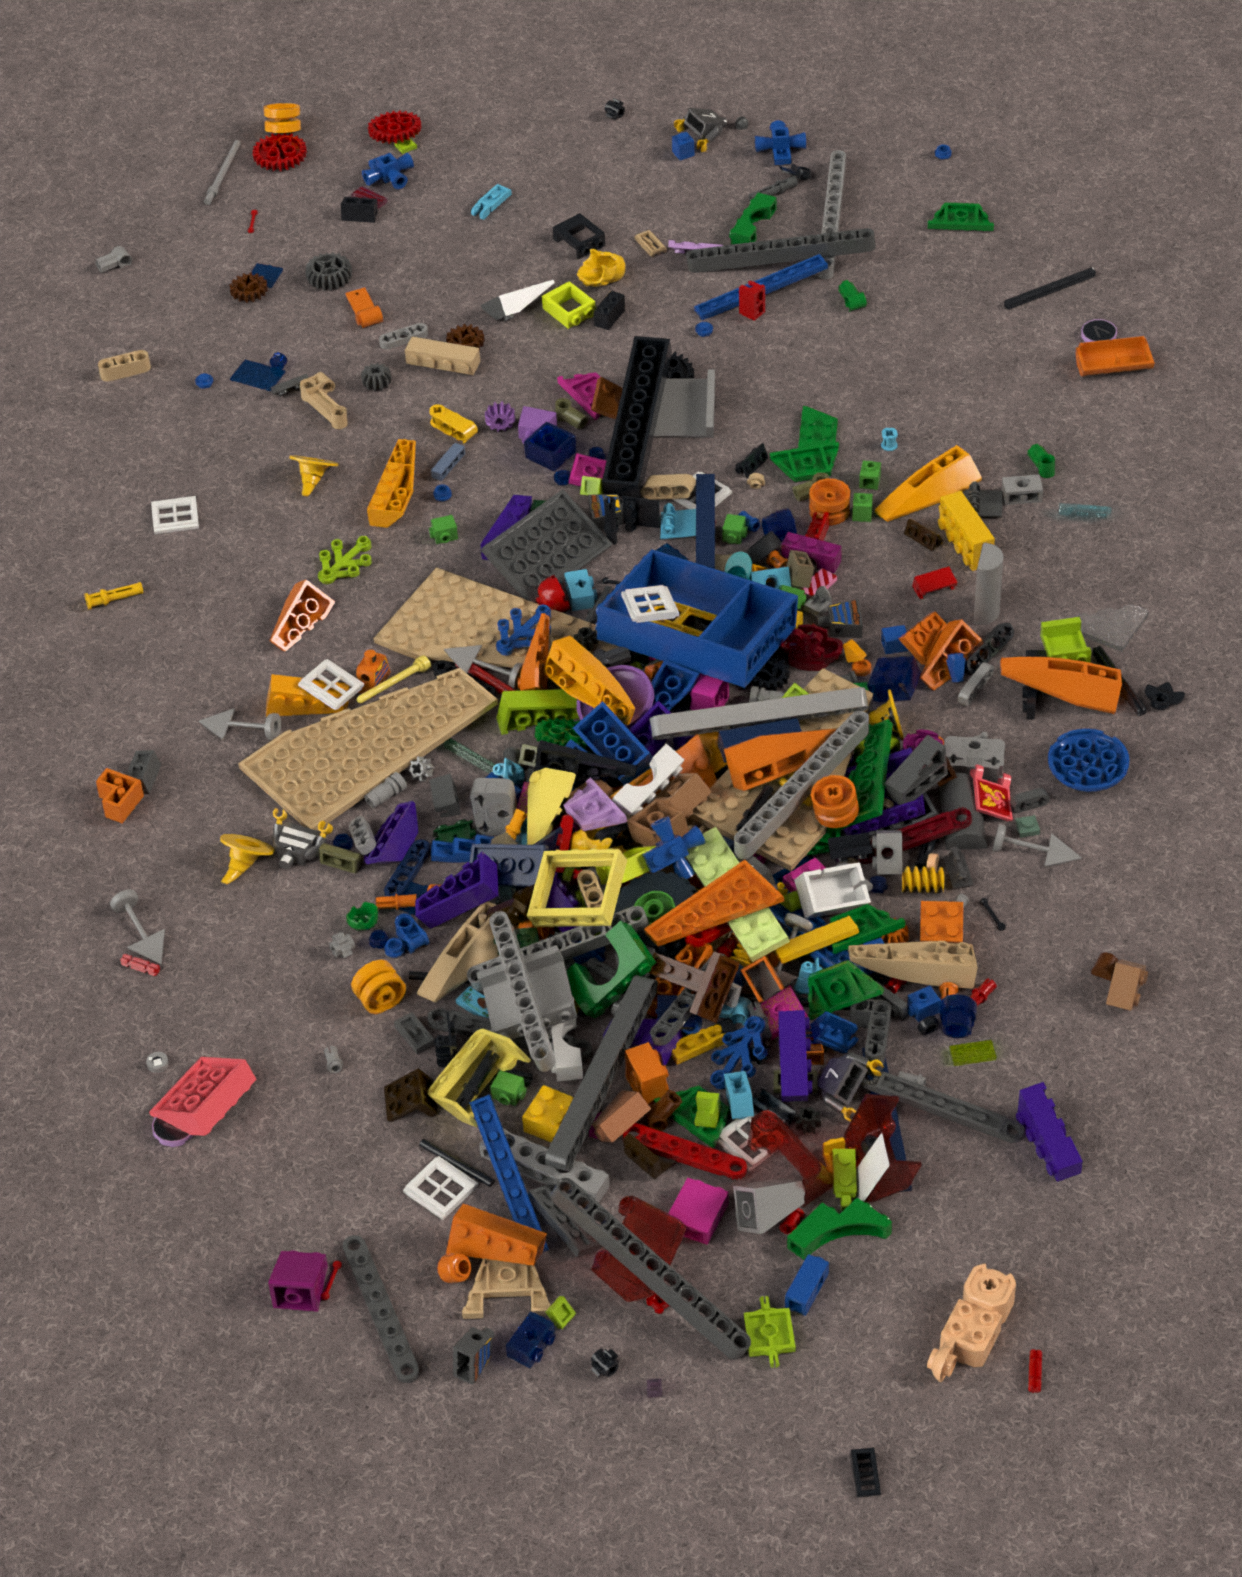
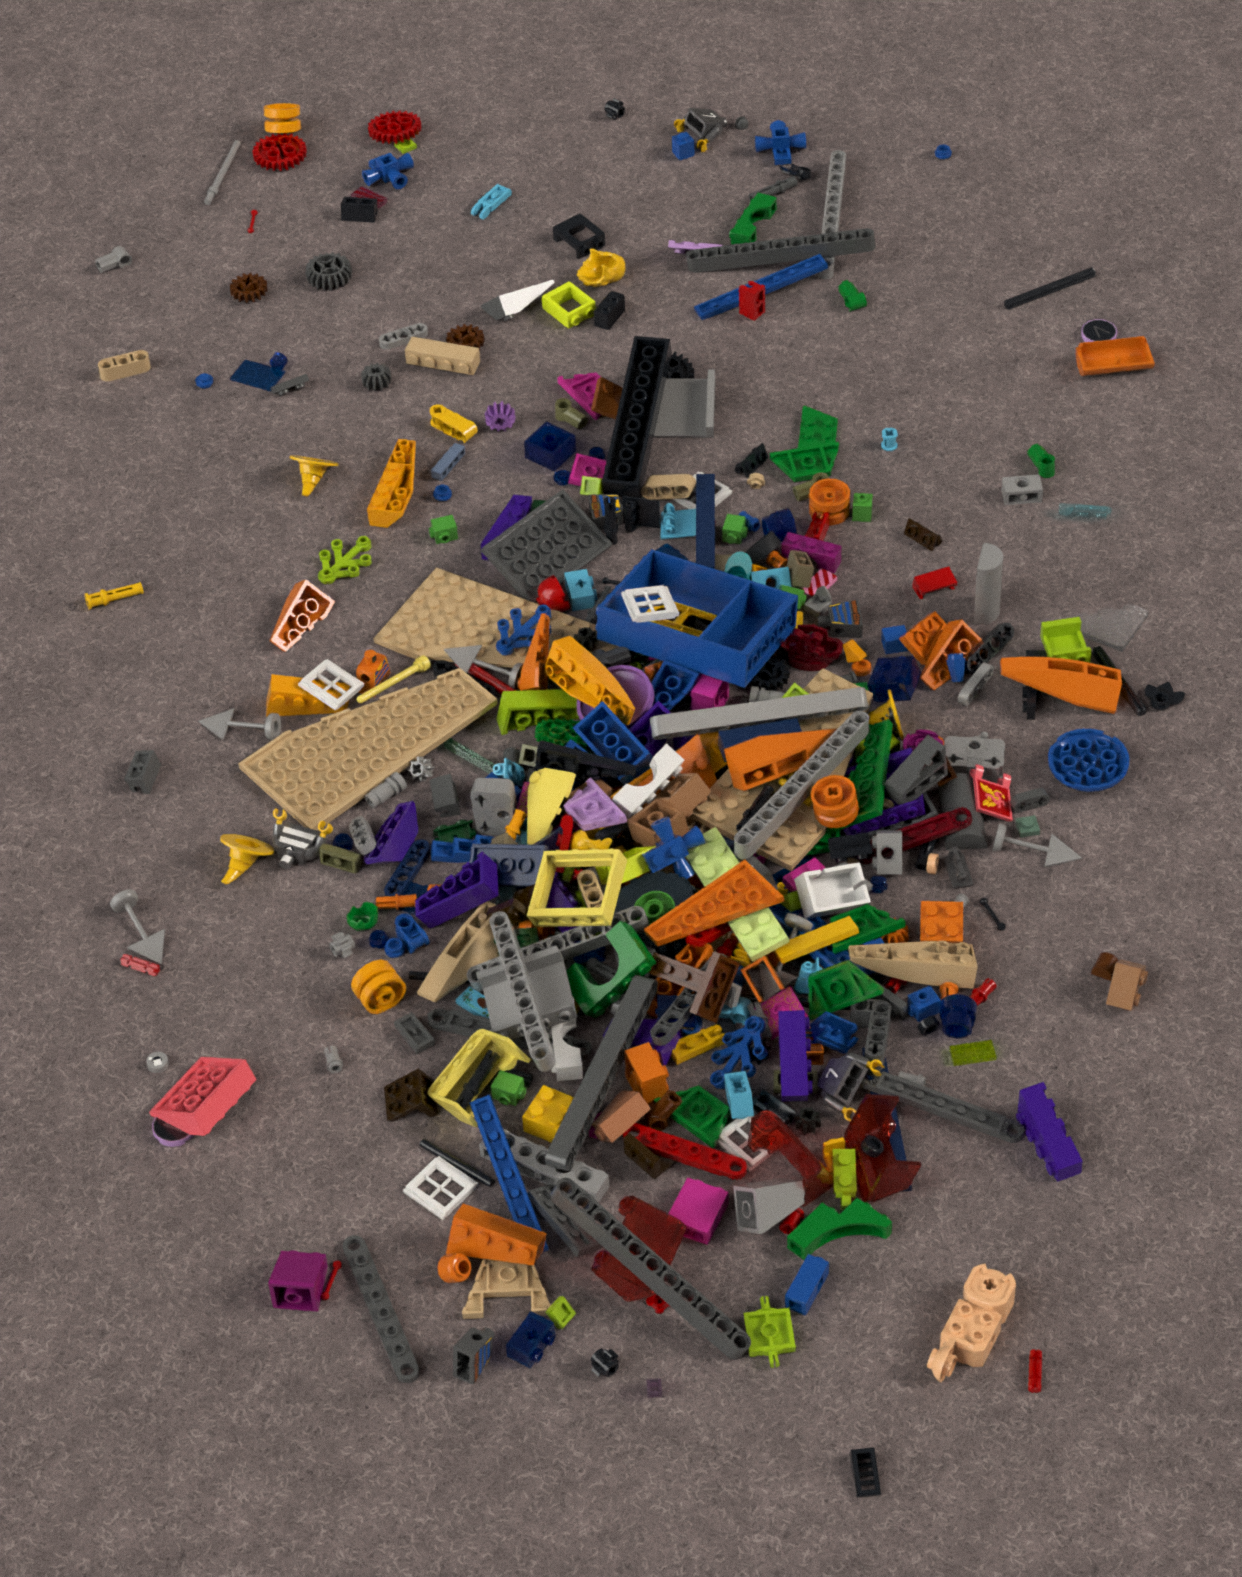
orange brick [96,768,144,824] -> none
white piece [151,496,199,534] -> none
clear blue piece [252,263,283,288] -> none
tan piece [300,372,347,429] -> none
orange door [345,287,383,328] -> none
black hinge [434,1012,457,1068] -> none
medium lavender torso [518,406,557,446] -> none
tan tile [635,230,667,257] -> none
lime panel [694,1091,721,1128] -> none
blue plate [695,322,713,337] -> none
white sticker [855,1133,890,1202] -> none
bright green brick [859,460,881,490] -> none
light orange wedge [874,445,982,522] -> none
yellow piece [902,866,944,893] -> none
green wing [927,202,994,231] -> none
yellow brick [938,491,995,571] -> none
dark grey hinge [965,481,1003,518] -> none

